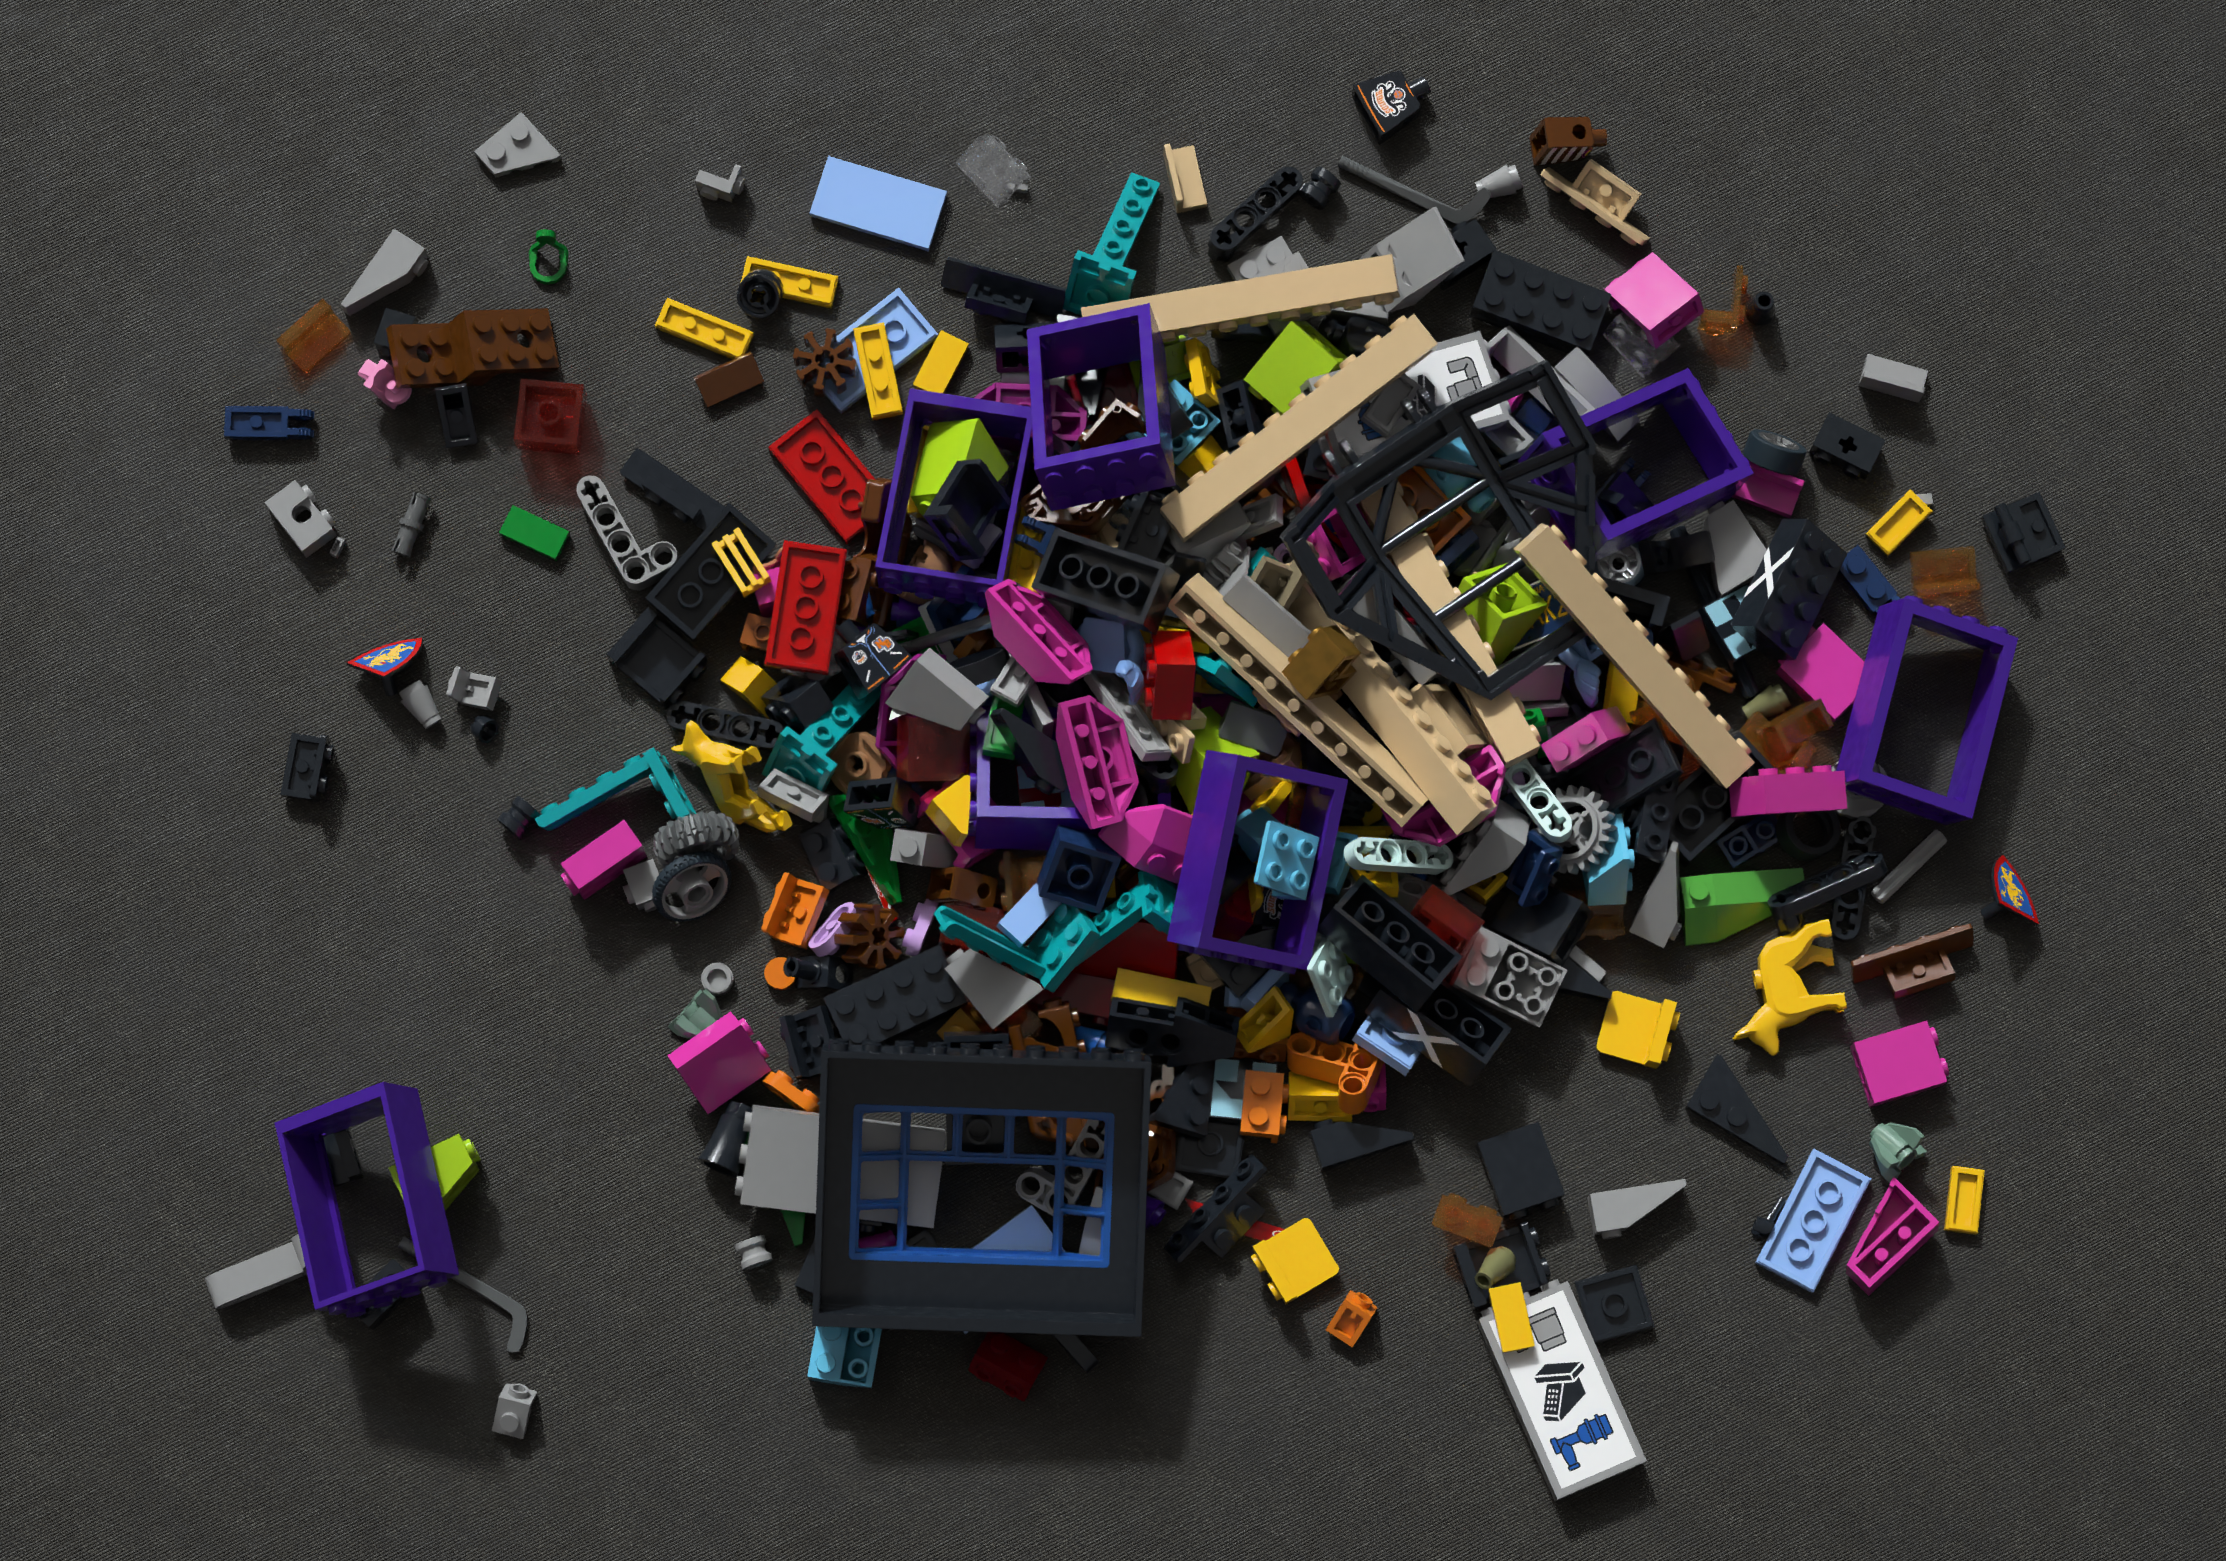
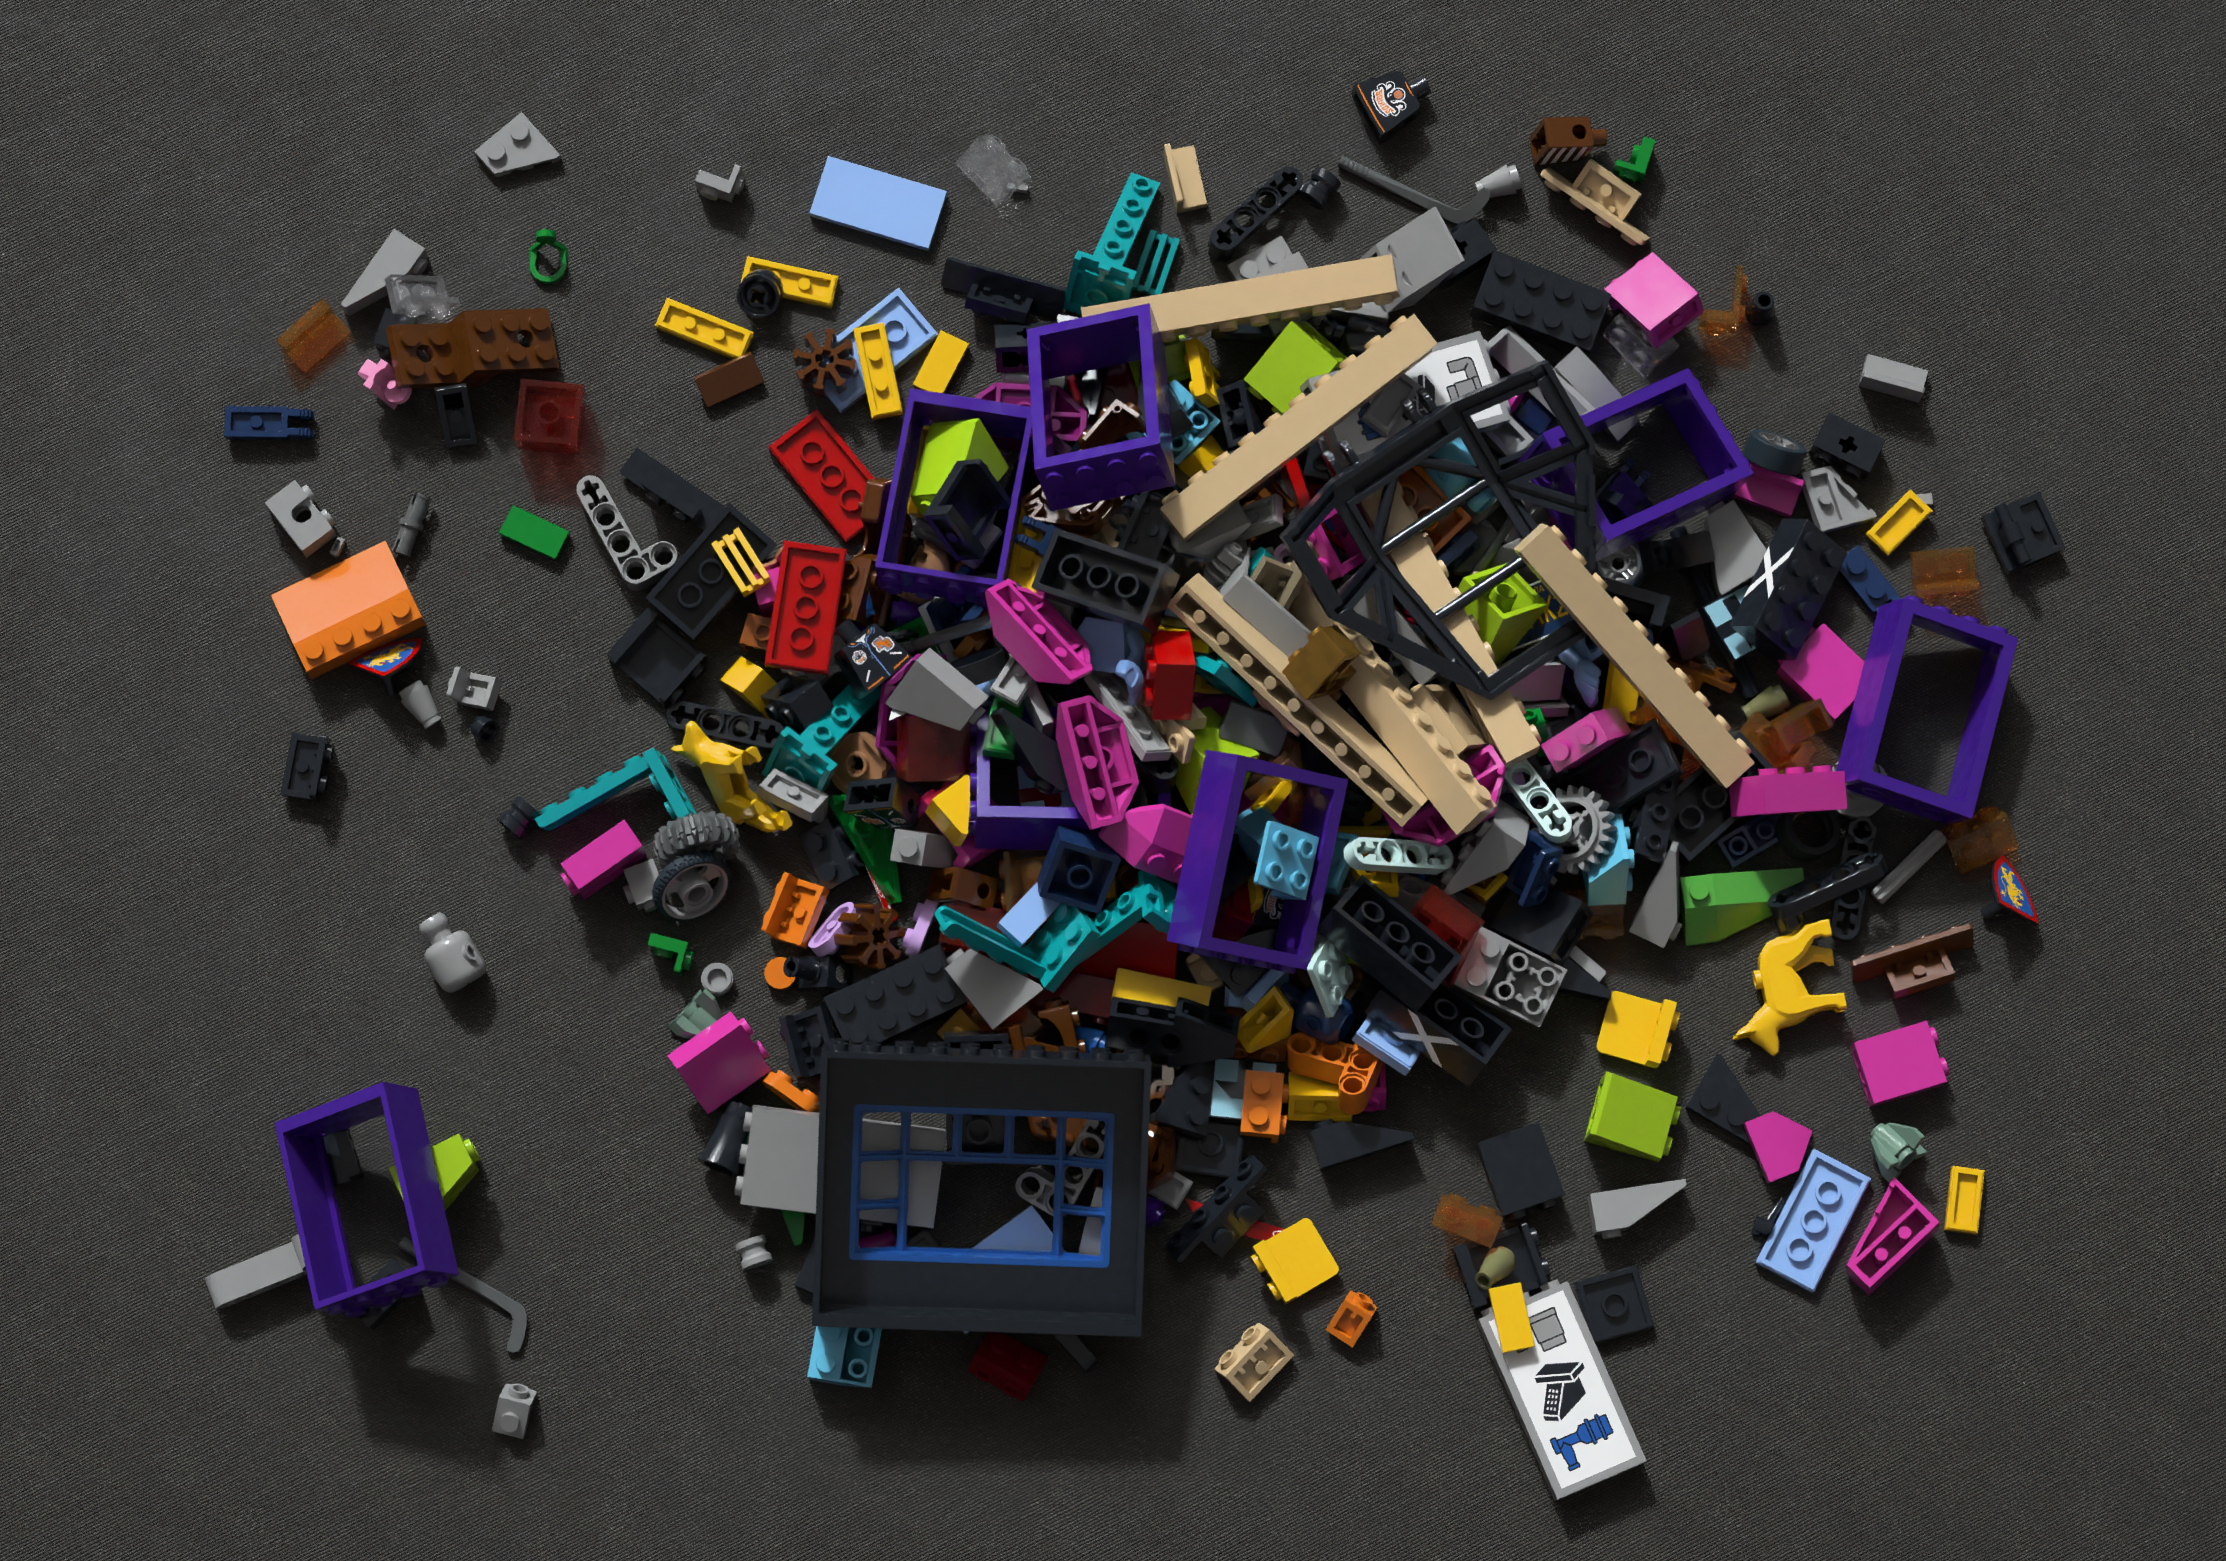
none -> orange slope [271,541,426,680]
none -> clear bracket [385,274,460,319]
none -> light grey piece [419,912,486,993]
none -> green bracket [648,933,694,977]
none -> teal tile [1132,229,1180,296]
none -> tan bracket [1215,1323,1294,1402]
none -> lime slope [1584,1071,1681,1162]
none -> green bracket [1613,136,1655,184]
none -> dark pink slope [1743,1111,1812,1184]
none -> light grey wing [1798,466,1877,533]
none -> clear orange bracket [1940,806,2019,874]

